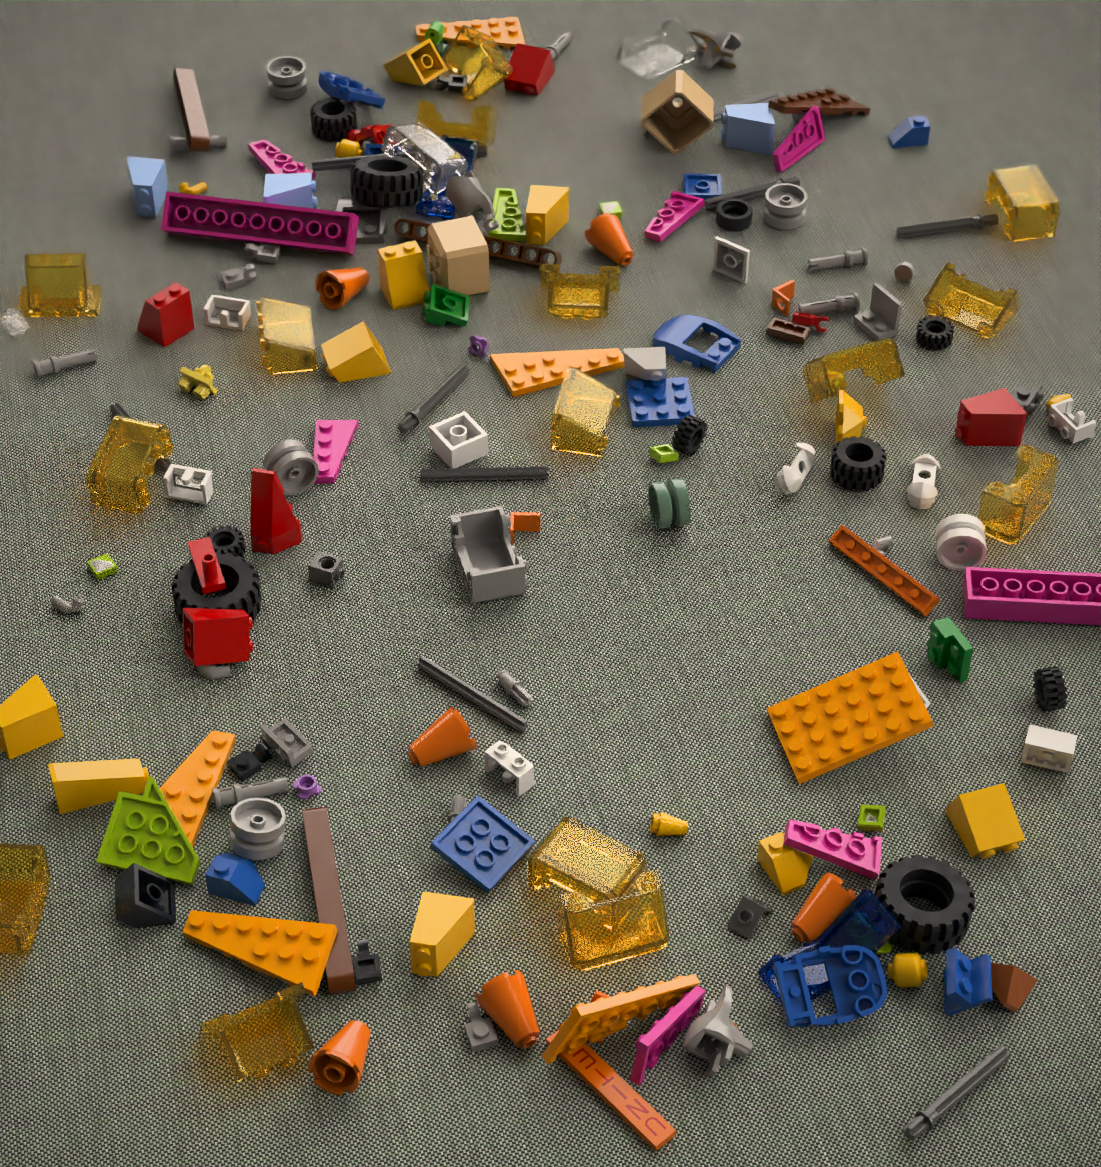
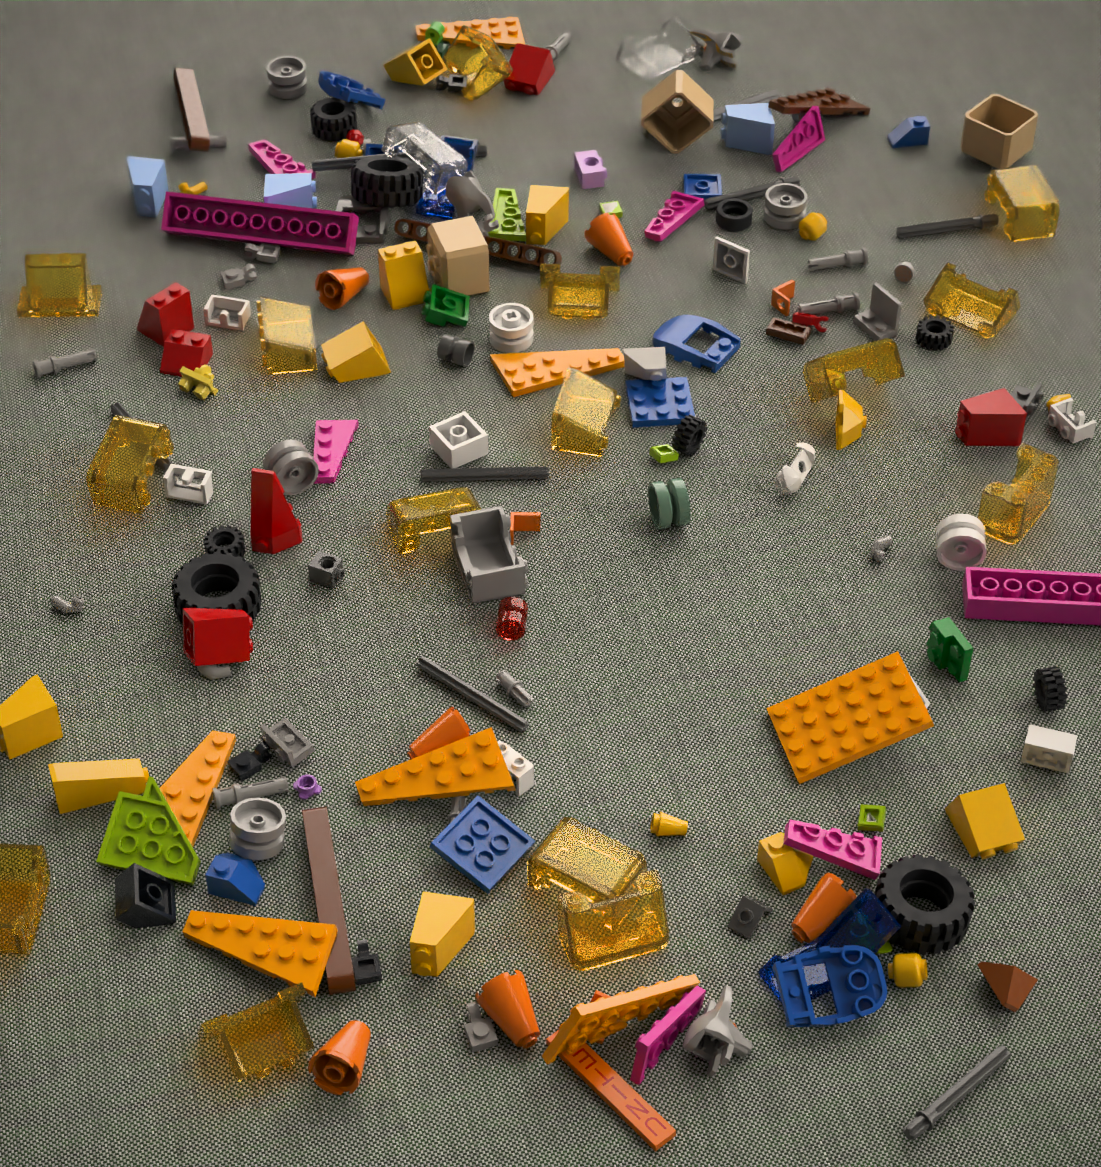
clear plate [1,307,30,338] -> none
lime tile [87,553,118,580] -> none
red piece [188,537,226,594] -> none
red bracket [355,123,397,144] -> none
dark grey axle [397,364,470,433] -> none
clear yellow windscreen [416,100,498,146] -> none
medium lavender plate [468,335,489,358] -> none
orange tile [828,525,941,617] -> none
black tyre [830,436,886,491] -> none
white piece [907,453,941,509] -> none
blue bracket [943,947,992,1016] -> none
none -> red slope [160,329,213,377]
none -> light orange wing [355,727,516,806]
none -> clear yellow windscreen [386,487,482,554]
none -> dark grey wheel [437,334,475,367]
none -> white wheel [489,303,534,353]
none -> clear red wheel [496,597,528,640]
none -> lavender brick [574,150,607,189]
none -> yellow head [799,212,827,241]
none -> tan plate [960,94,1038,171]

